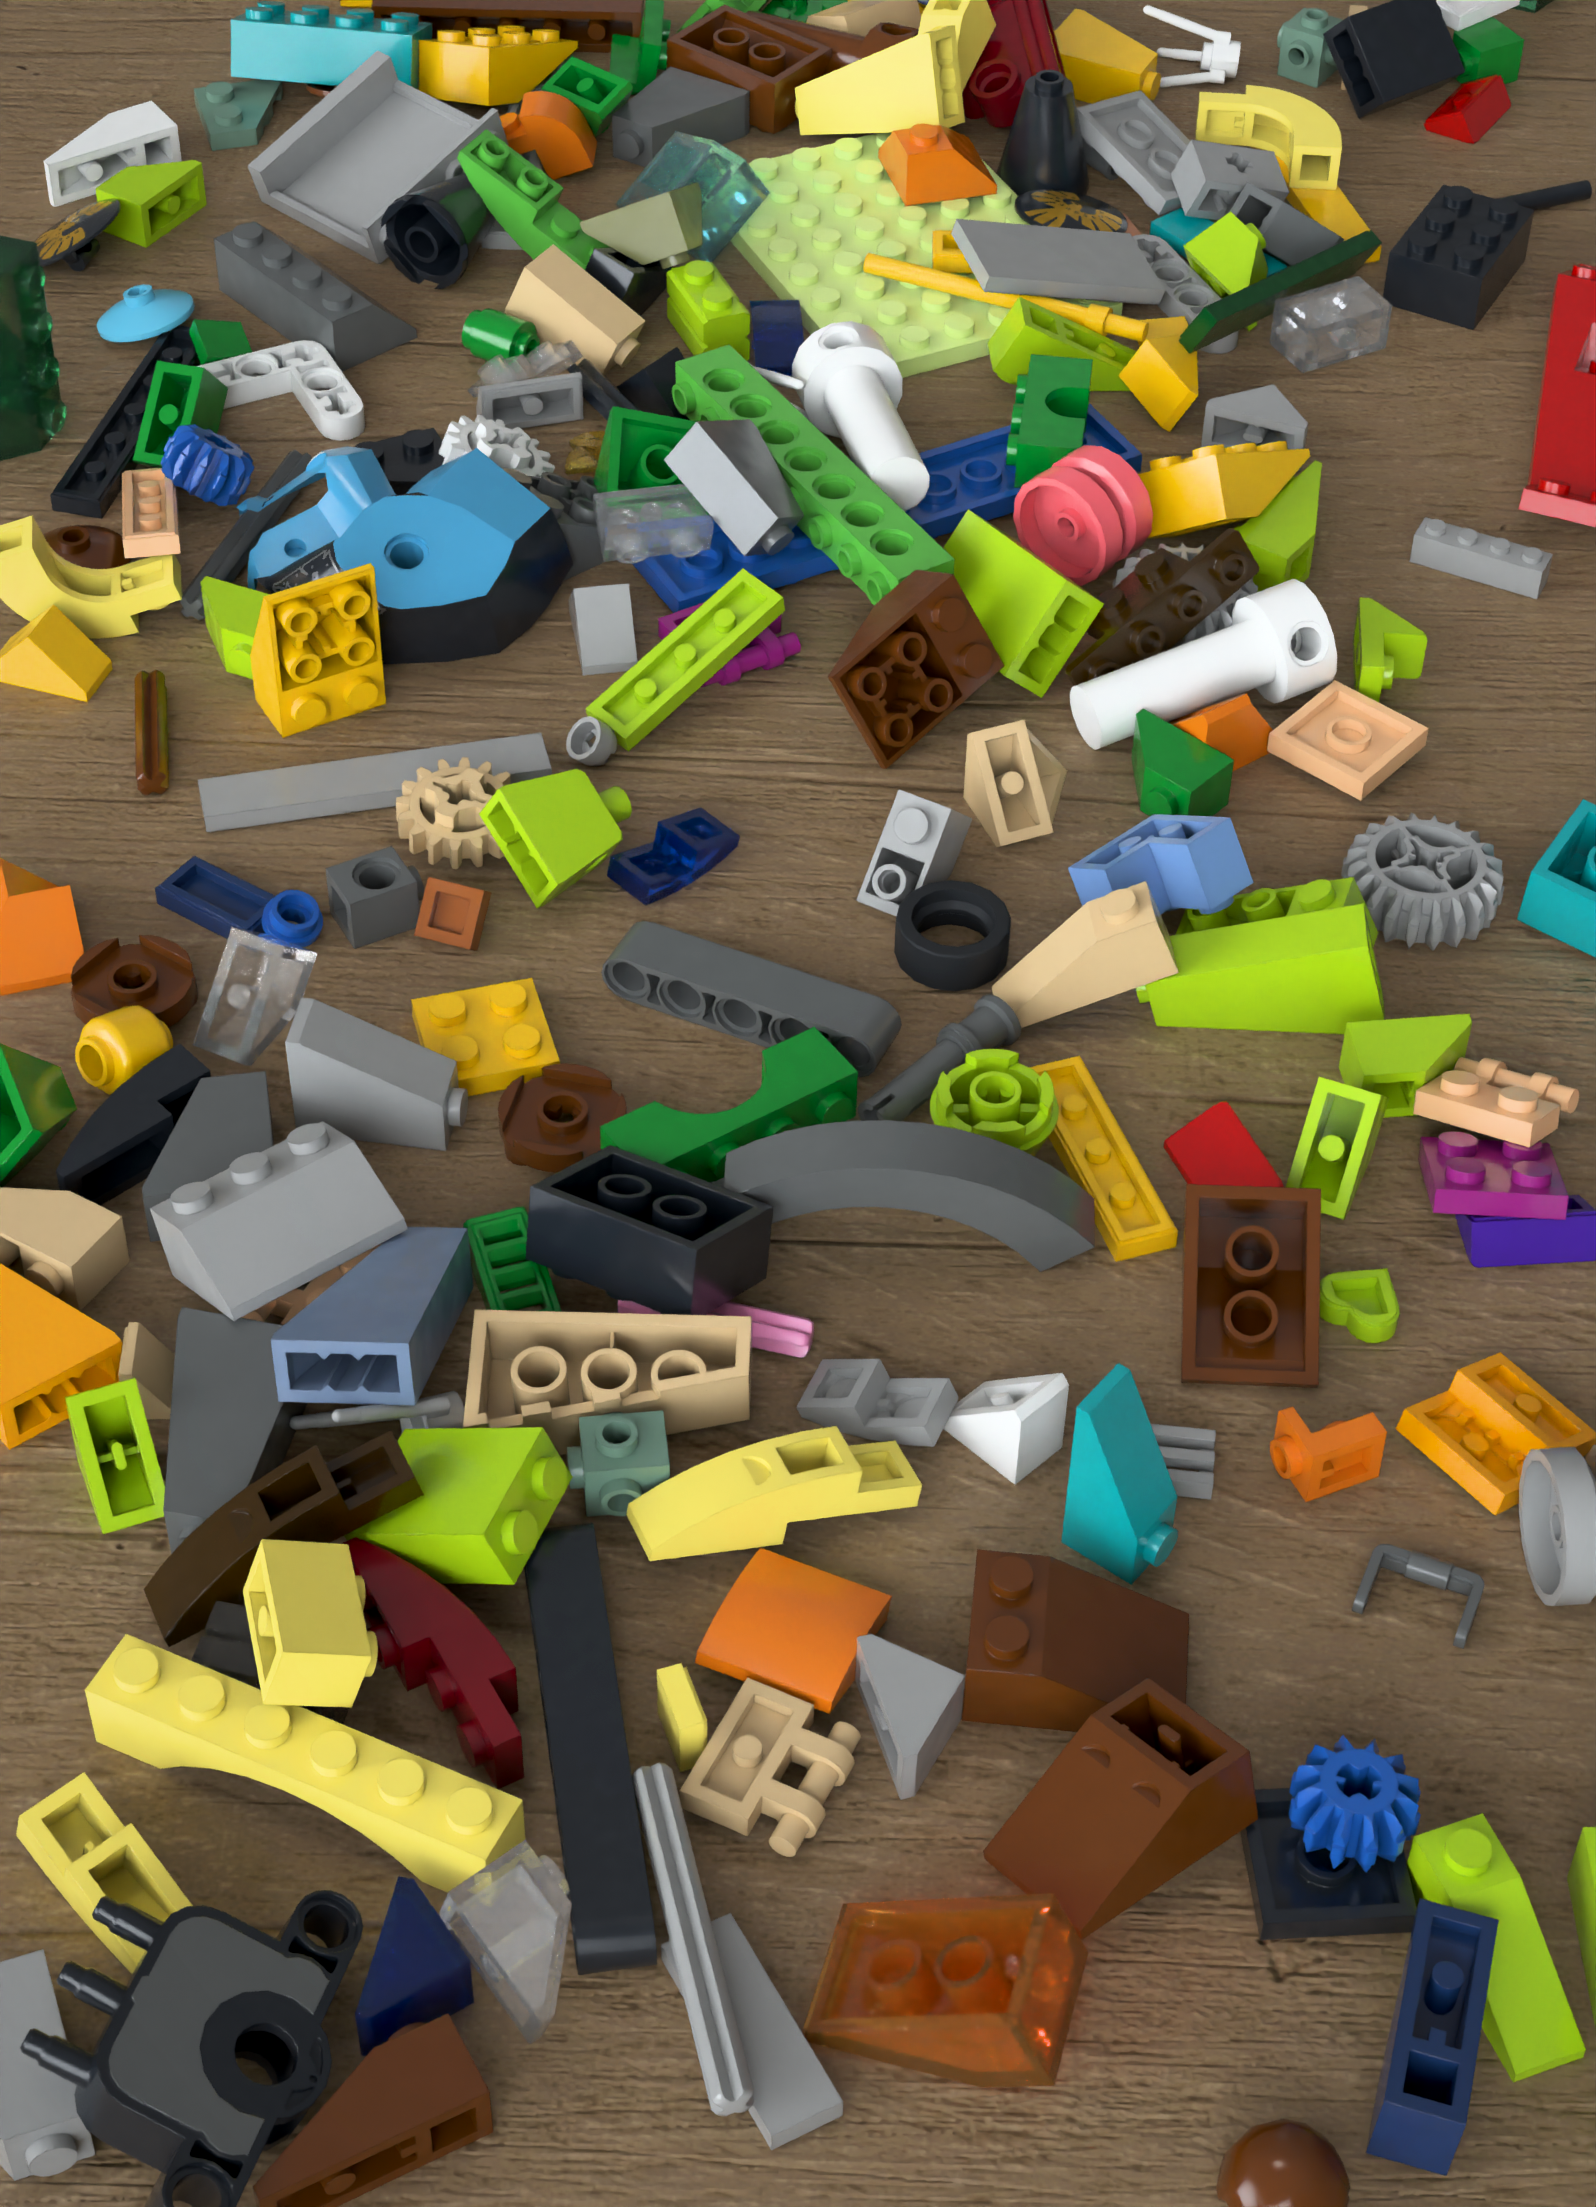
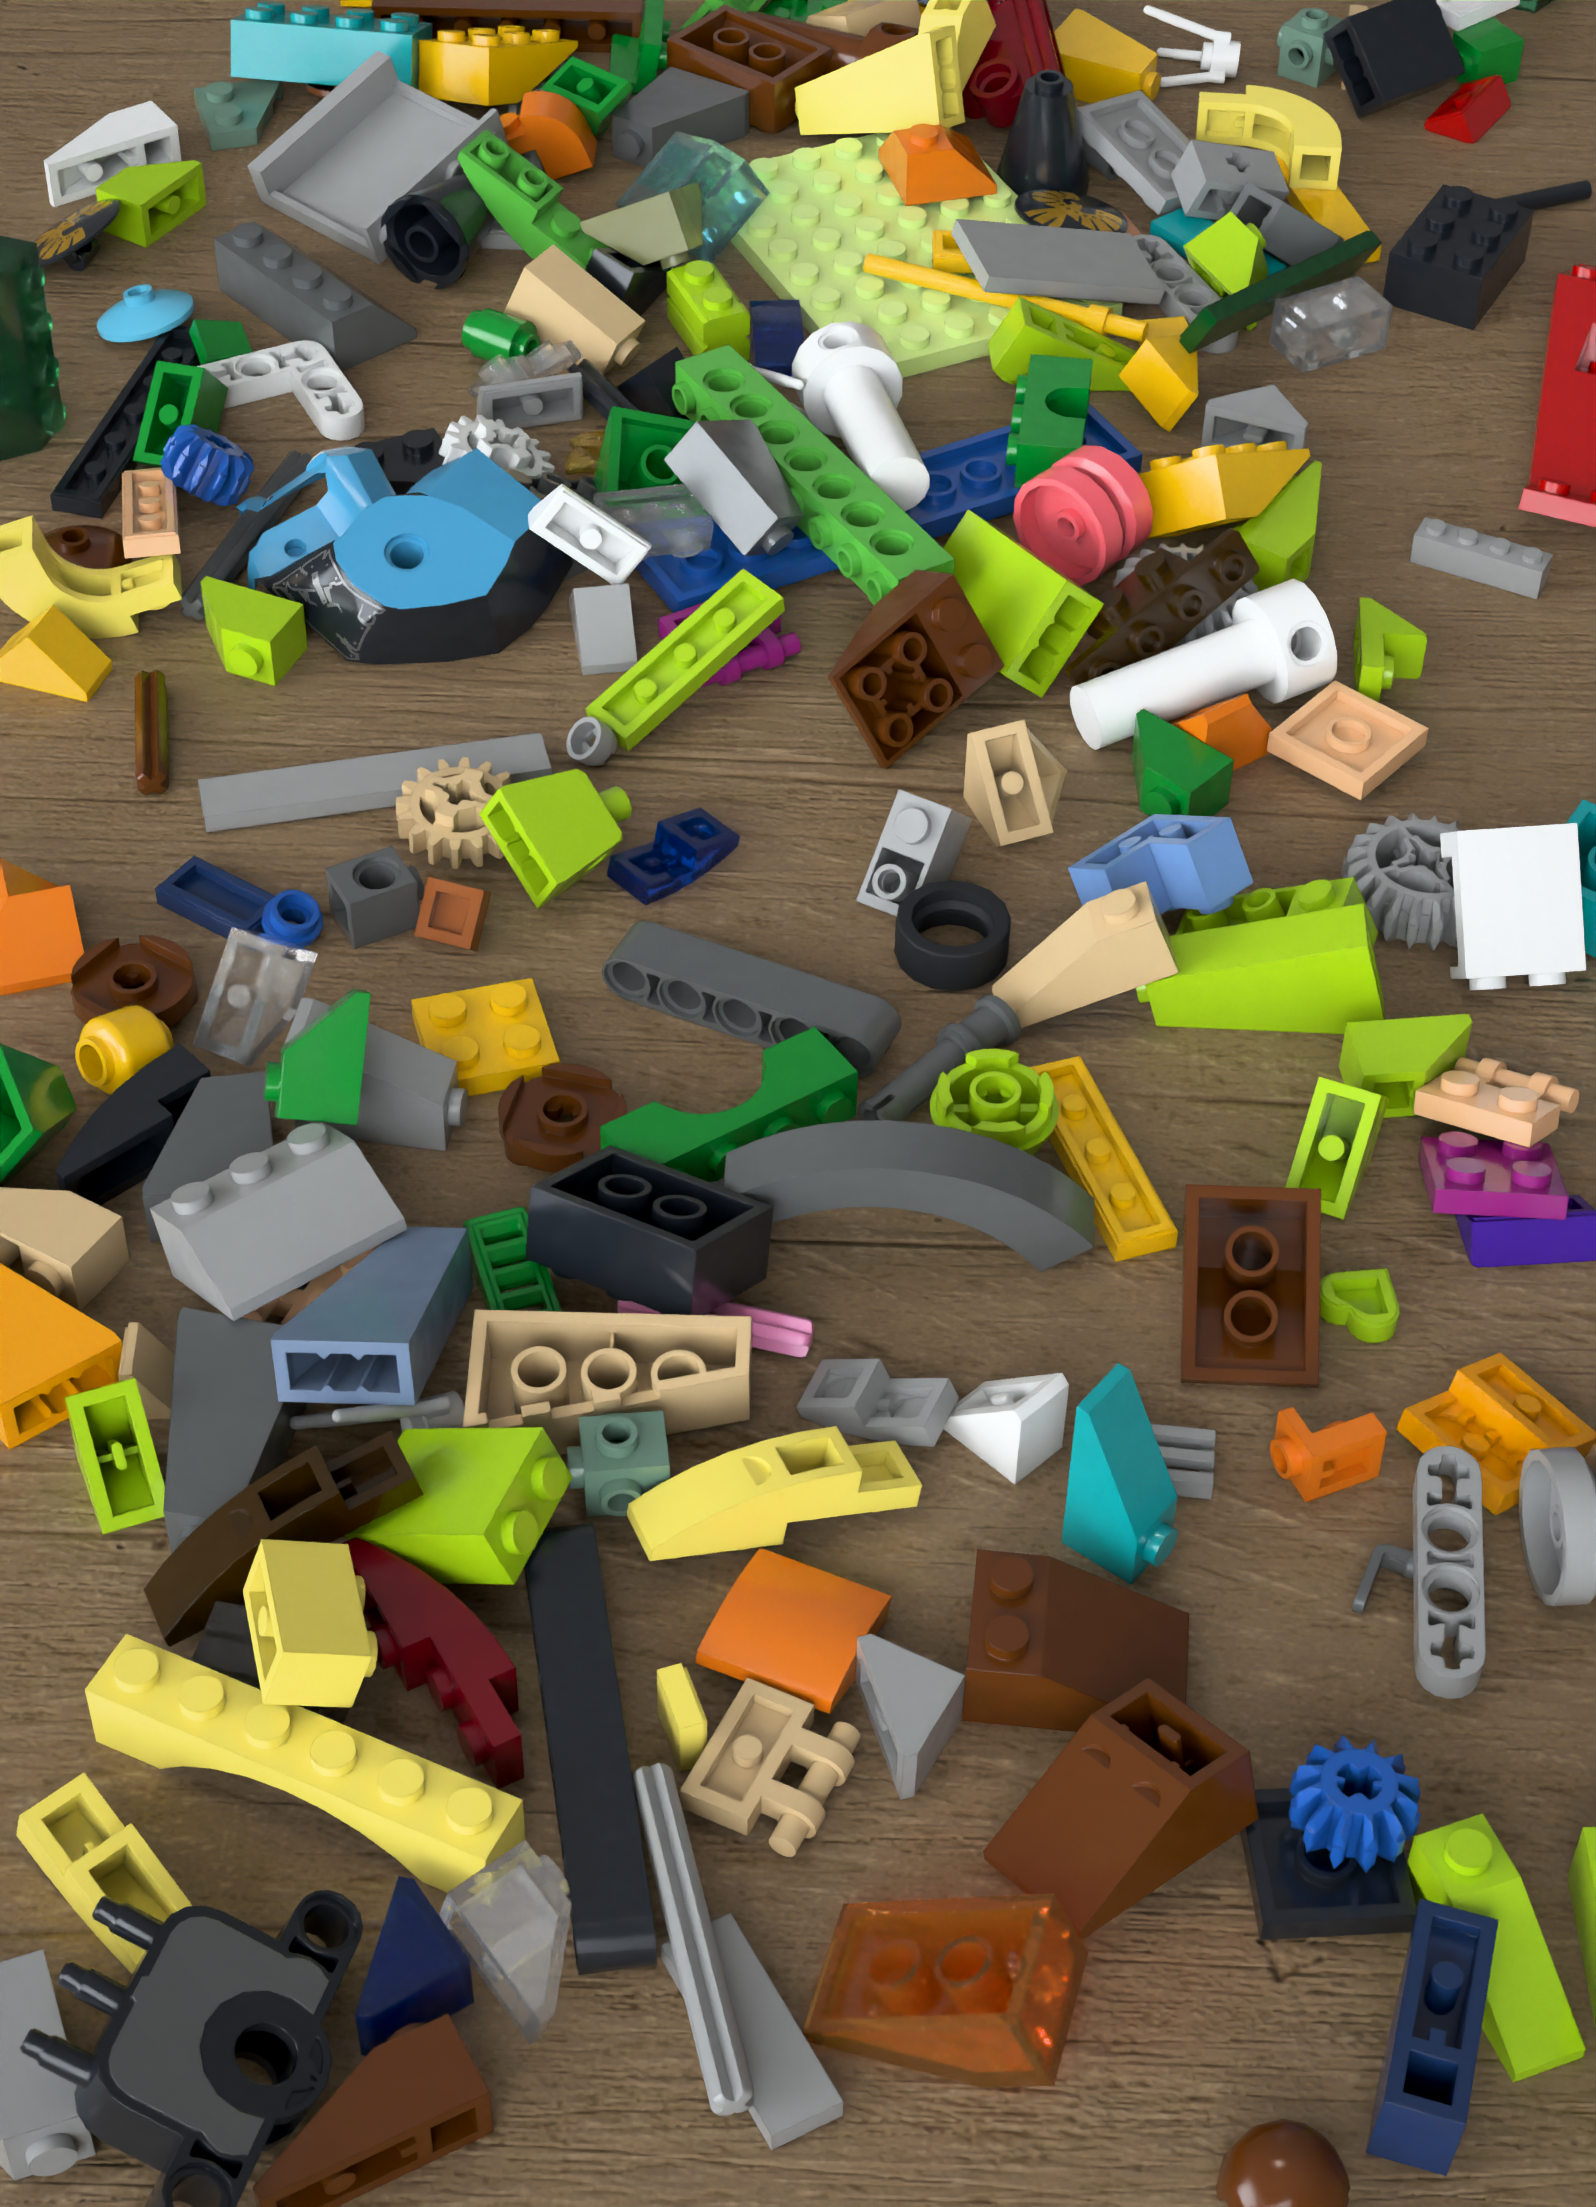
yellow slope [250,563,386,738] -> none
red slope [1163,1101,1284,1187] -> none
none -> green slope [264,989,371,1125]
none -> white slope [528,484,652,585]
none -> light grey beam [1413,1446,1486,1699]
none -> white panel [1440,823,1586,990]

